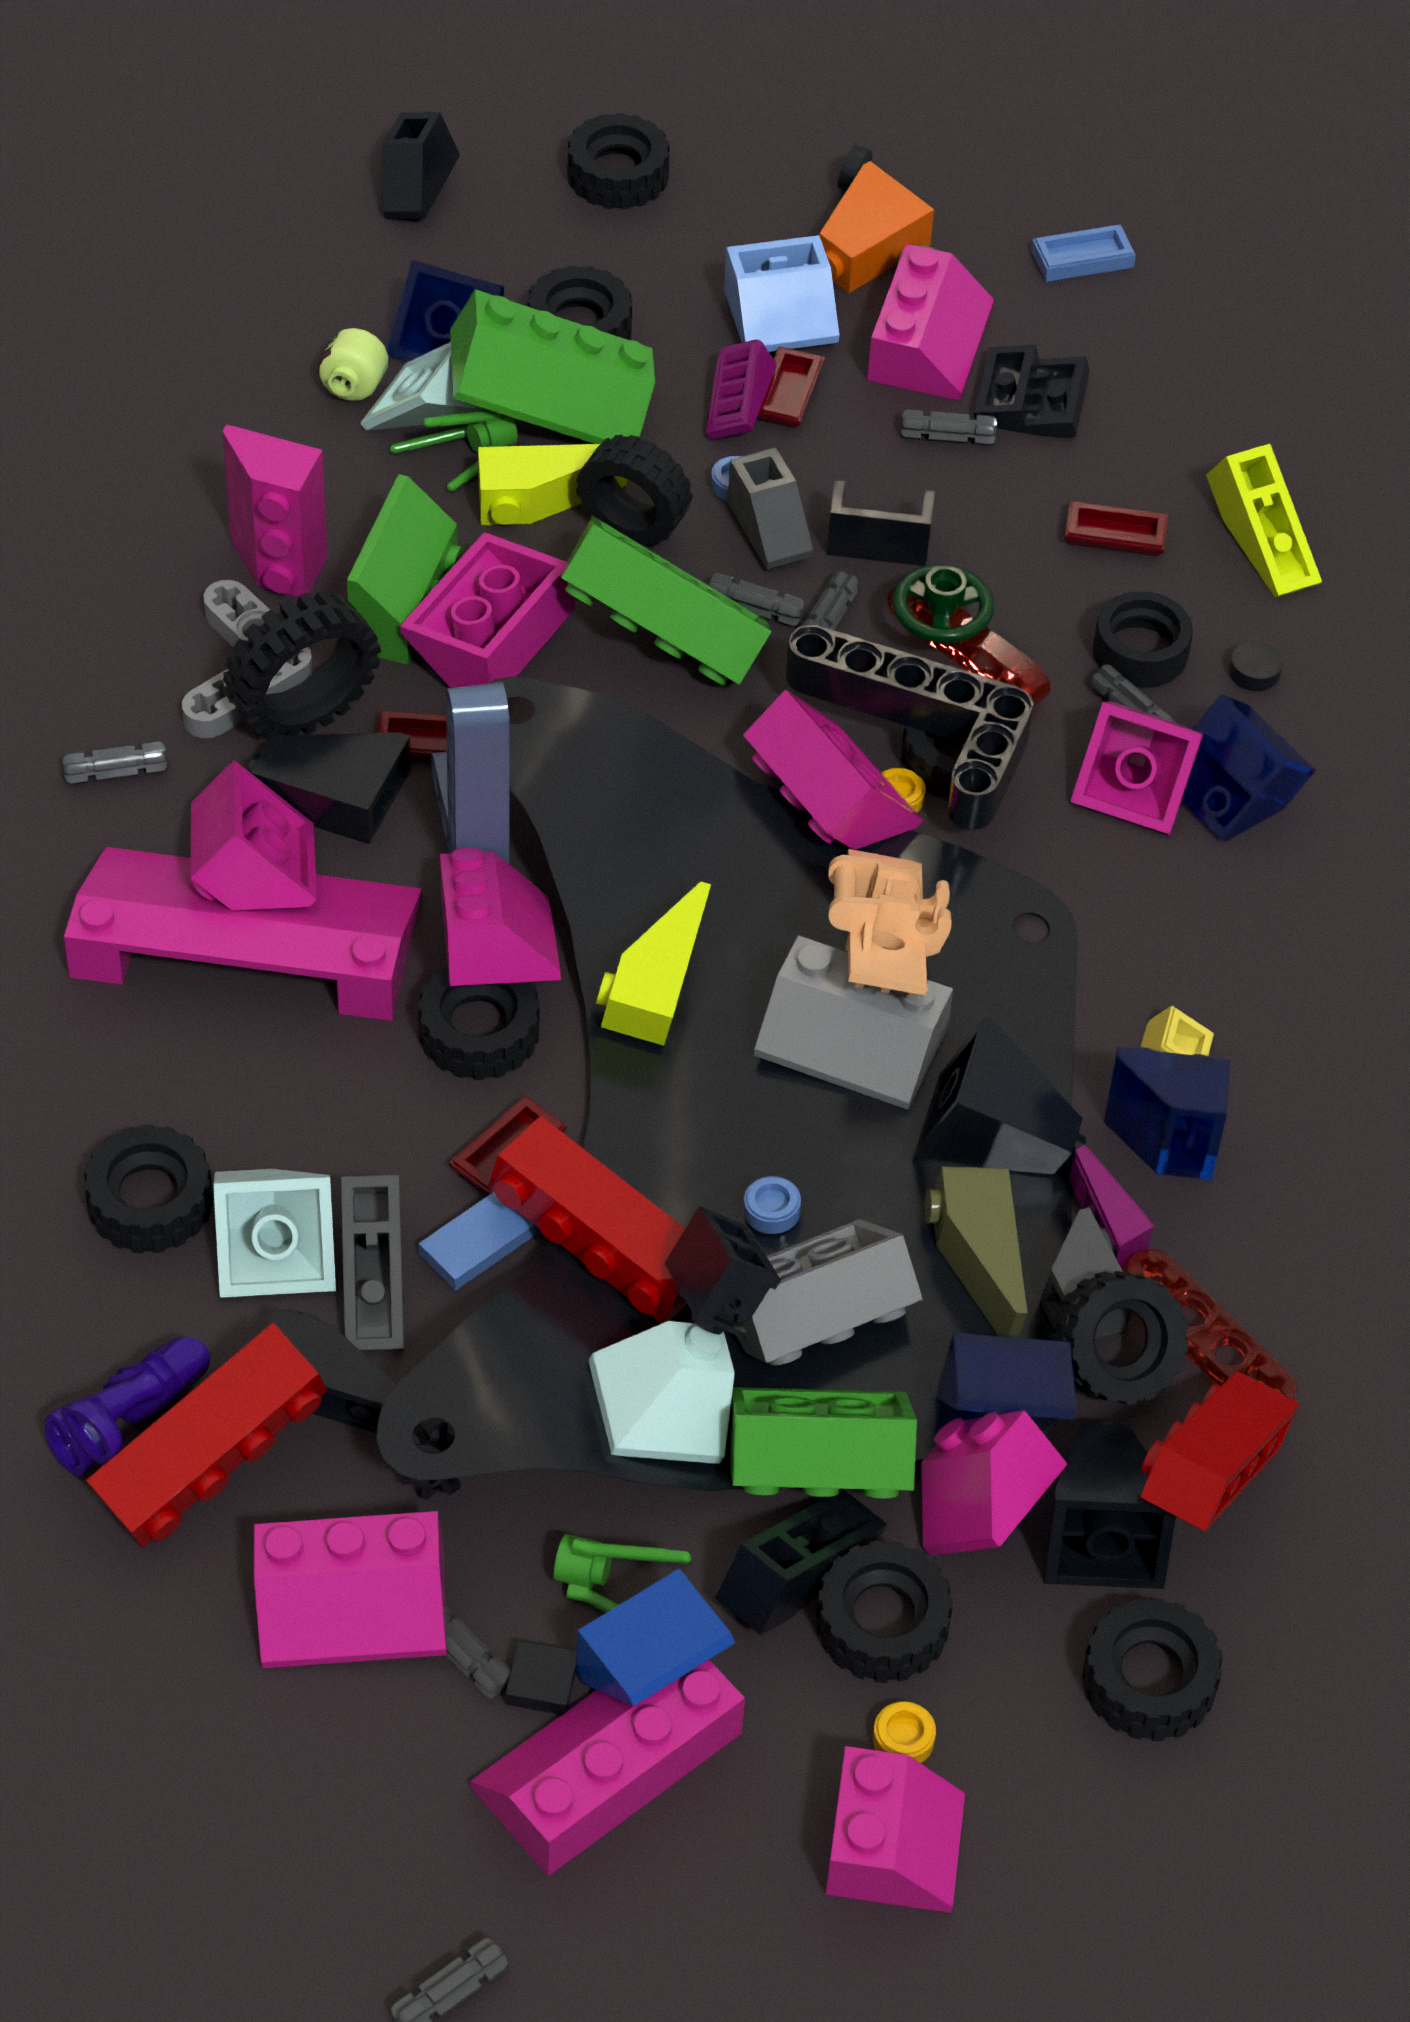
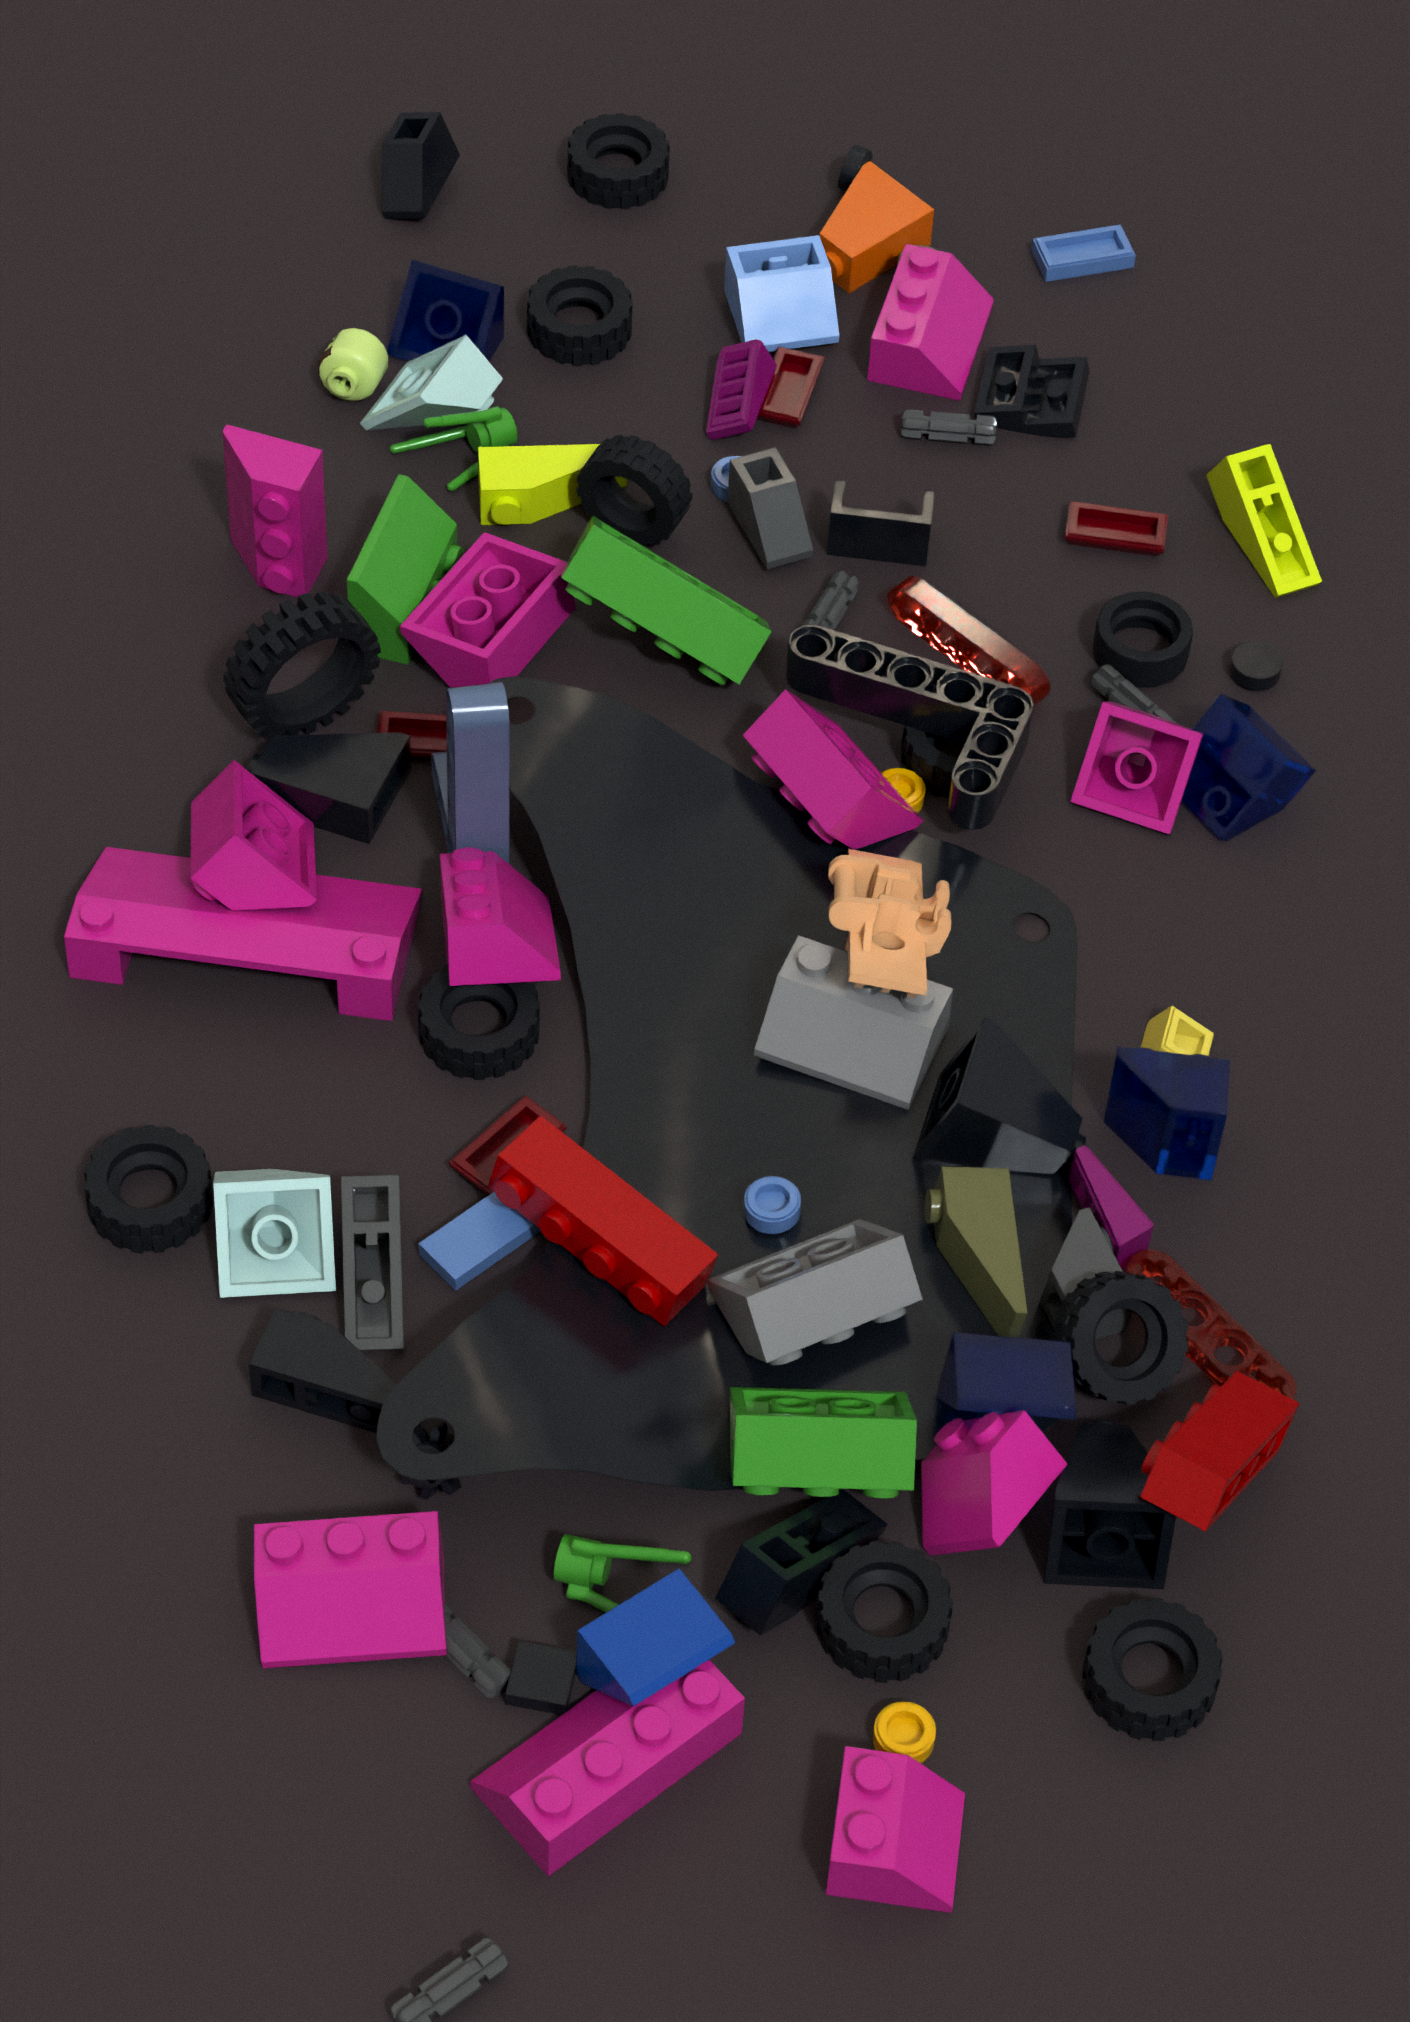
dark purple piece [44,1337,210,1476] -> none
dark grey axle [62,740,167,784] -> none
red brick [86,1323,327,1548] -> none
light grey beam [182,580,313,739] -> none
bright green slope [450,289,655,444] -> none
light aqua slope [588,1321,735,1464] -> none
neon yellow slope [596,881,711,1046] -> none
black hinge [664,1206,781,1339] -> none
dark grey axle [709,572,805,627] -> none
dark green piece [892,564,994,643] -> none

